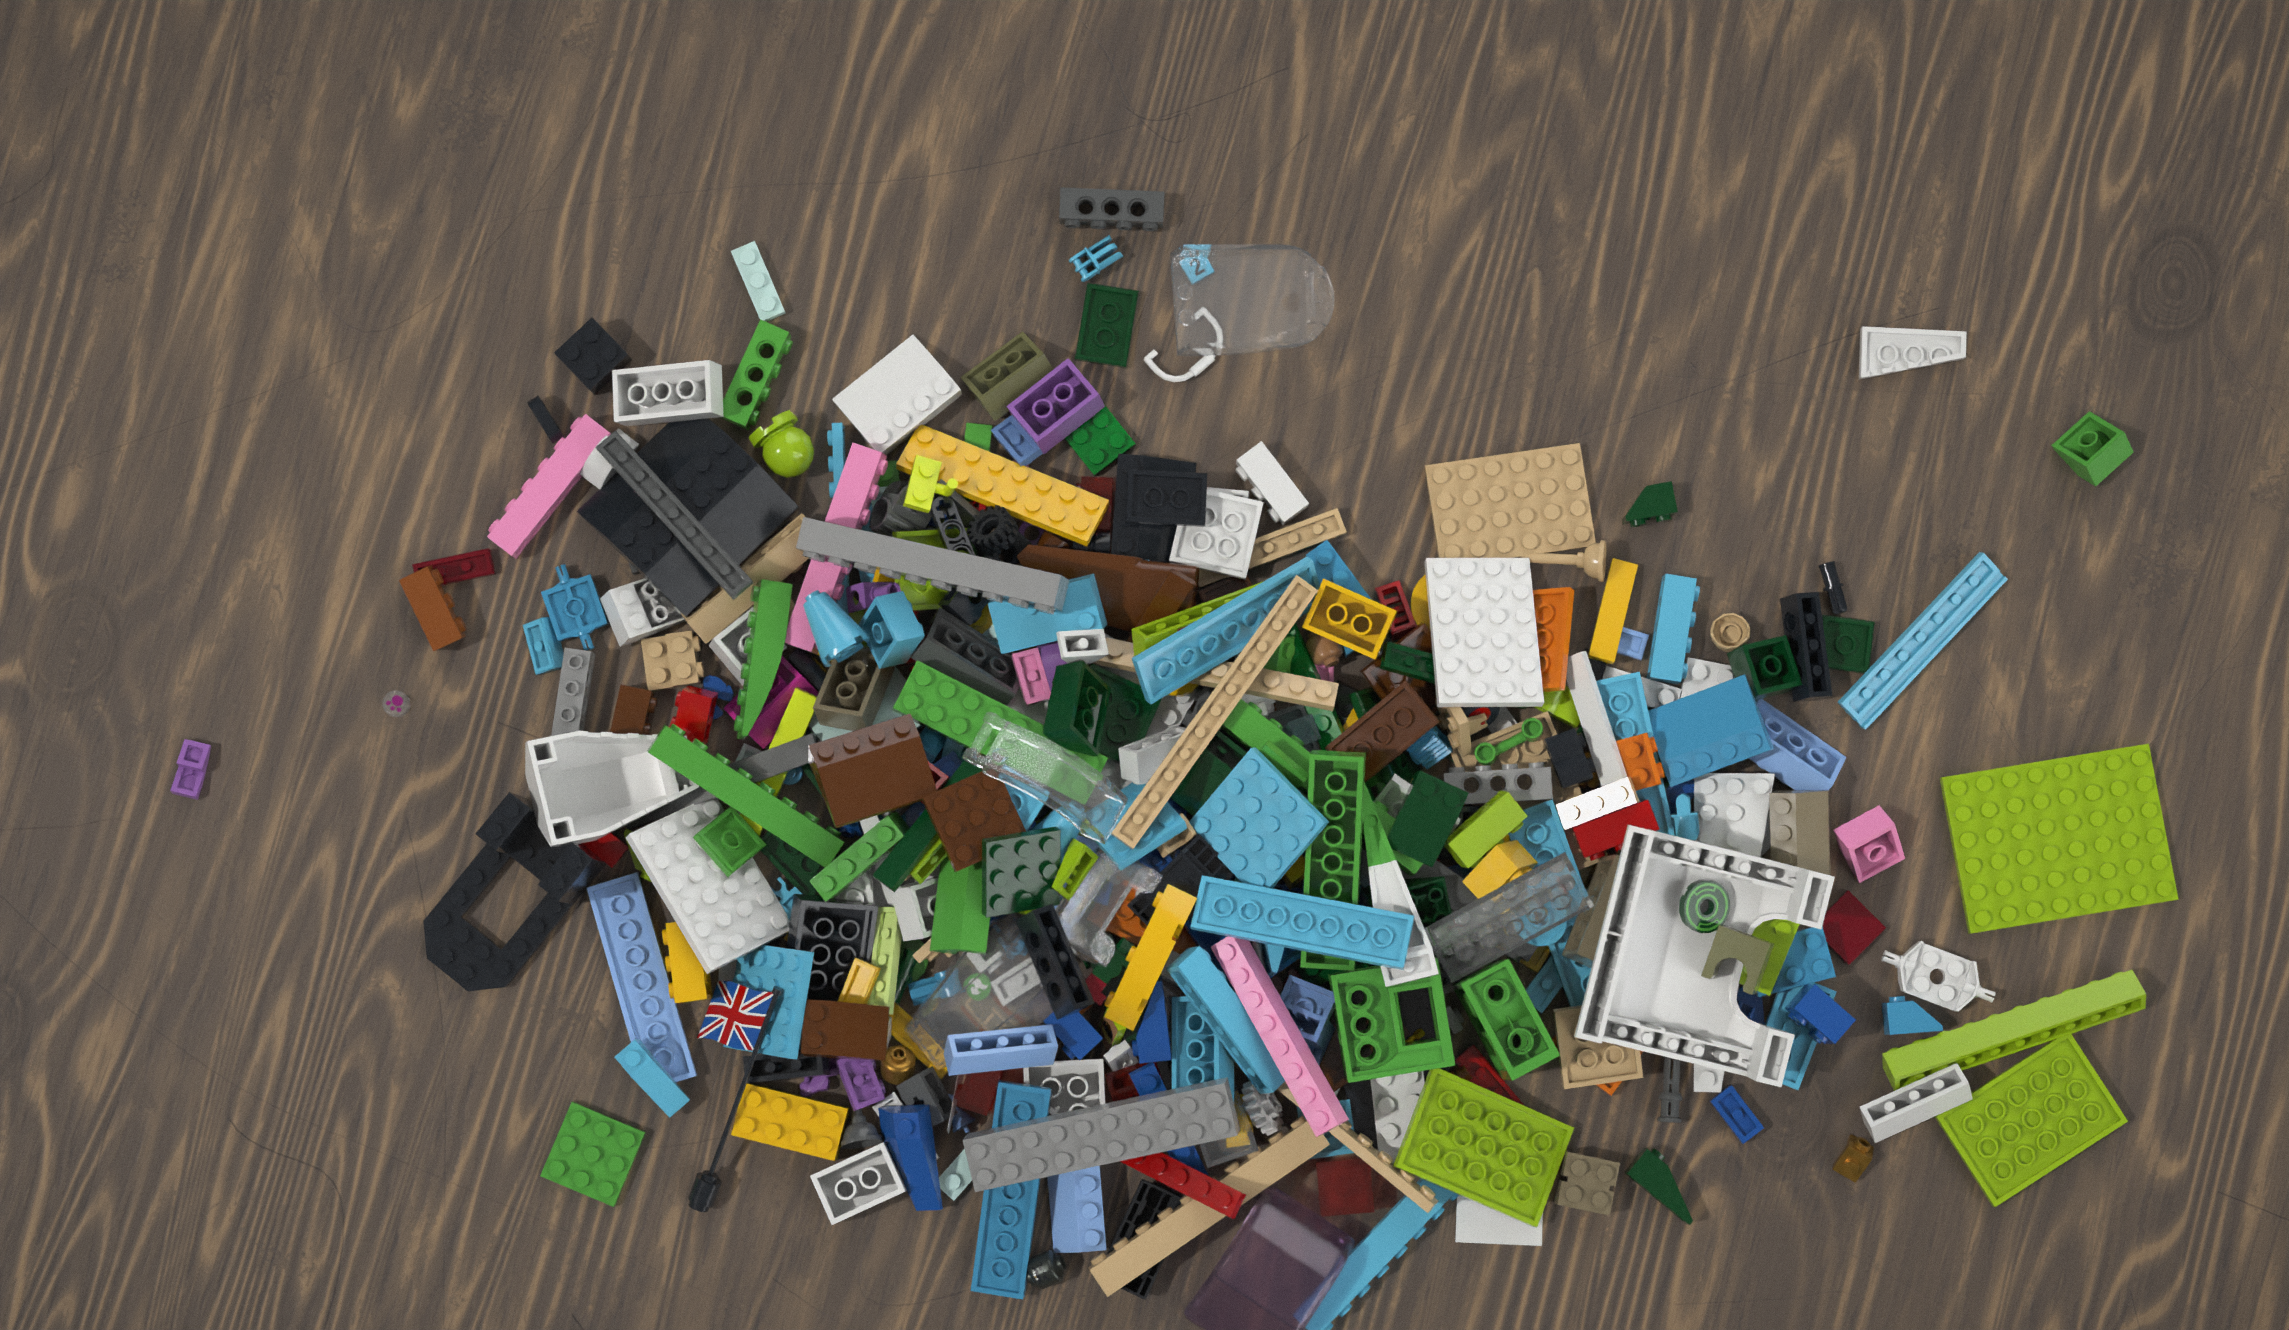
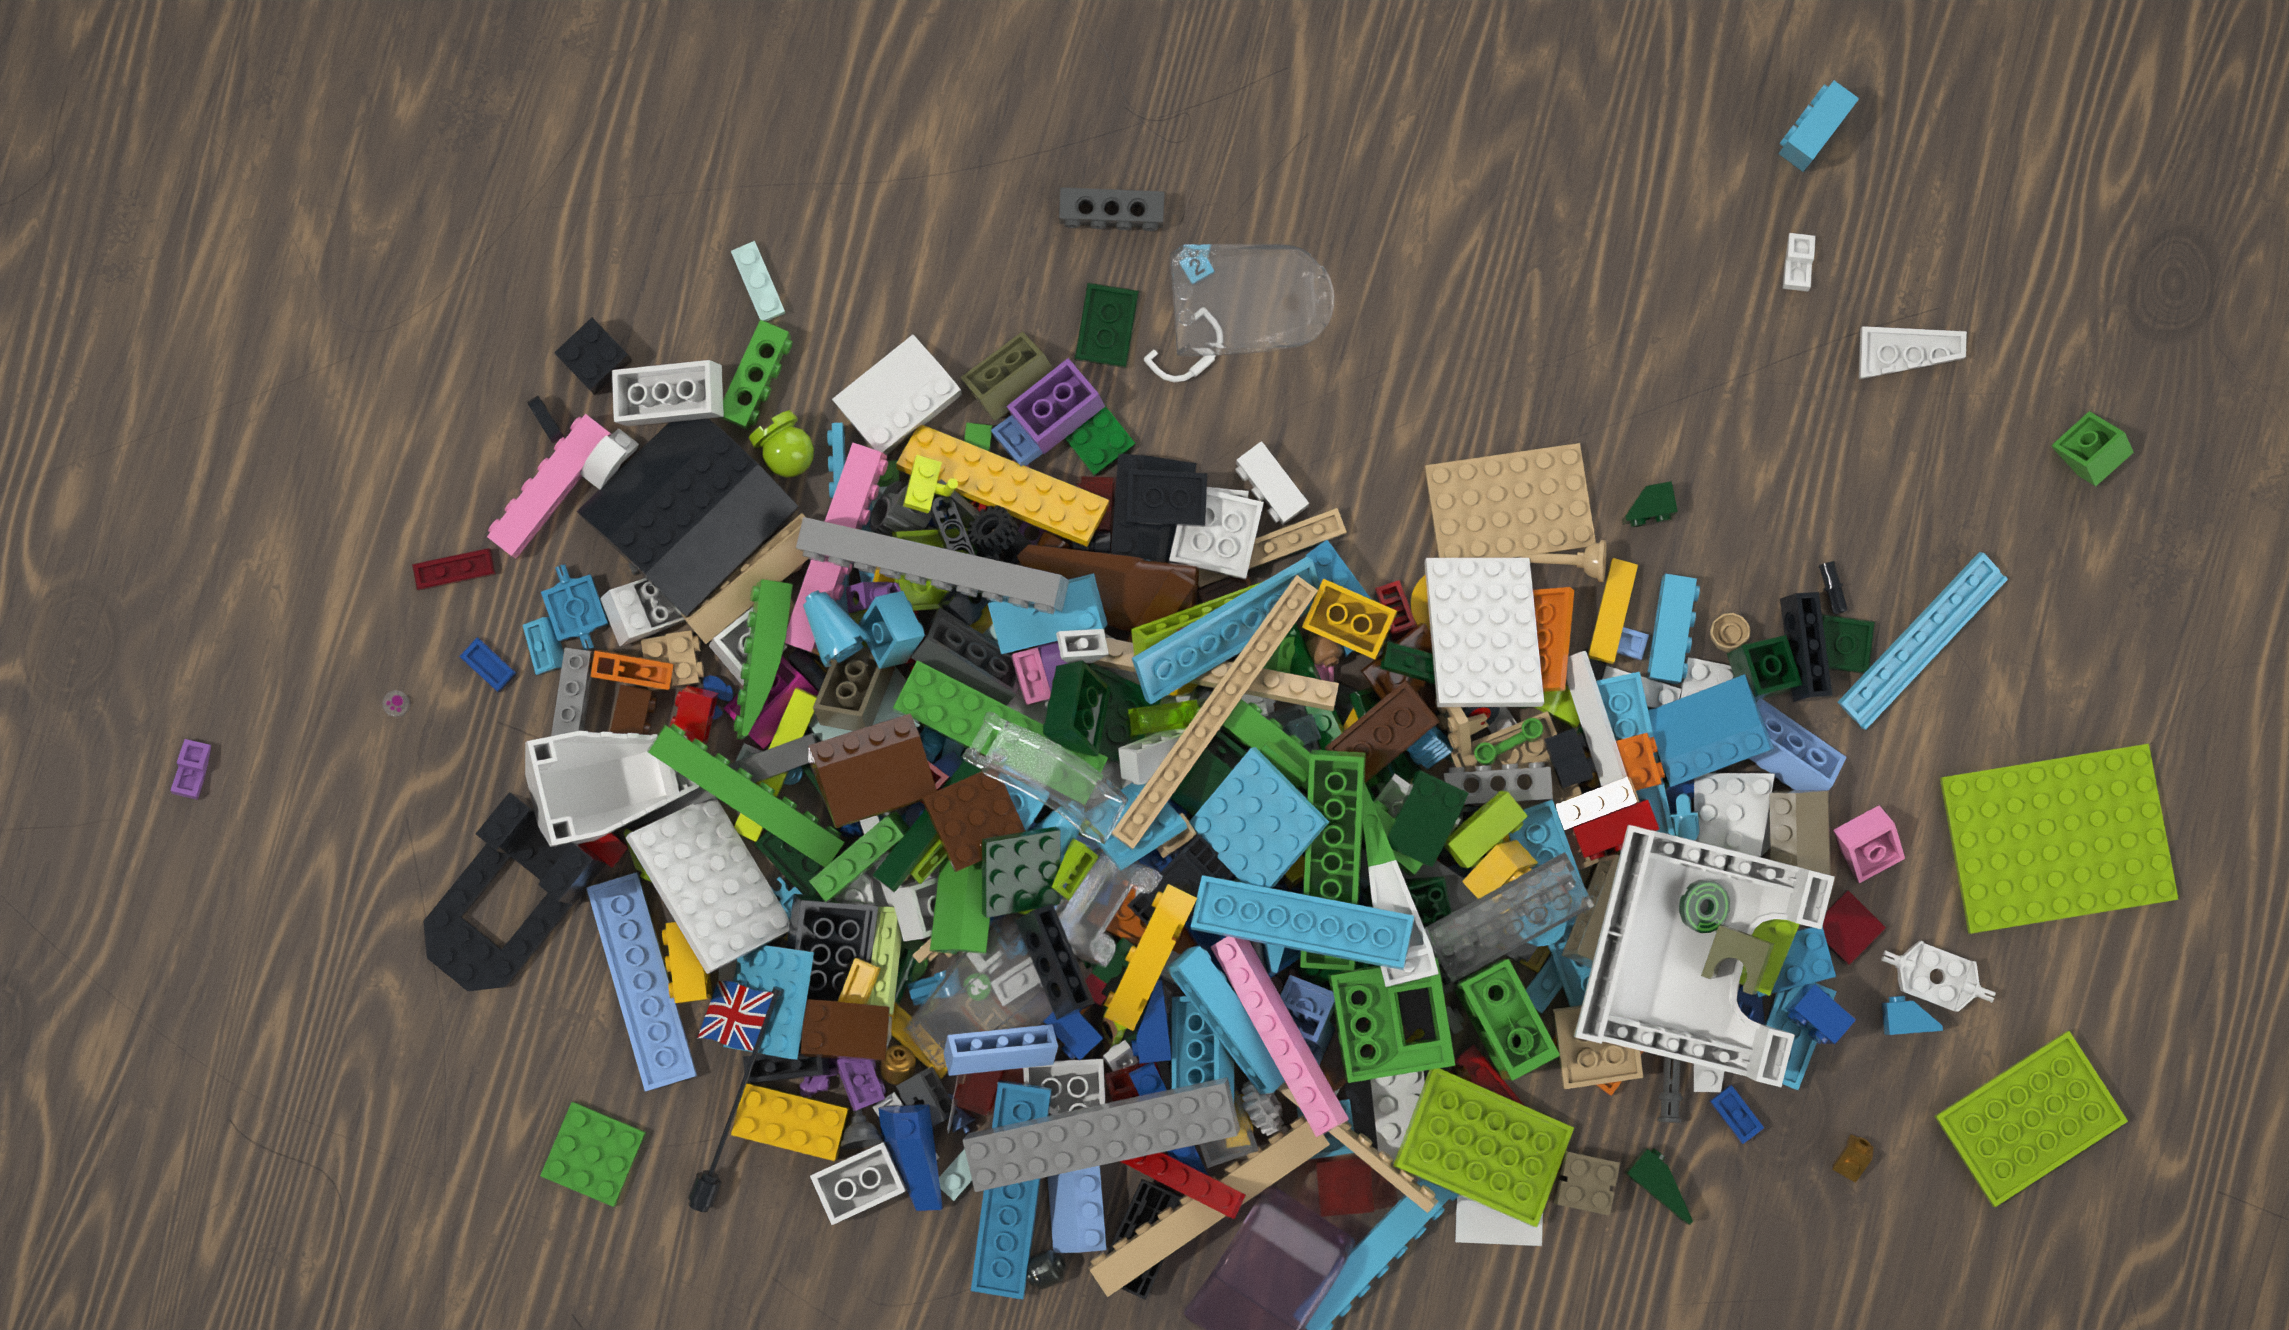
dark orange brick [399,566,467,651] -> none
dark grey tile [595,430,753,600] -> none
medium azure slope [615,1039,690,1118] -> none
bright green tile [693,806,766,877] -> none
medium azure arm [1069,235,1123,282] -> none
white brick [1860,1063,1973,1143] -> none
lime brick [1882,970,2146,1091] -> none
none -> blue tile [459,637,517,692]
none -> orange slope [590,650,674,690]
none -> clear neon green brick [1128,699,1200,735]
none -> medium azure brick [1778,80,1859,172]
none -> white slope [1783,233,1815,291]

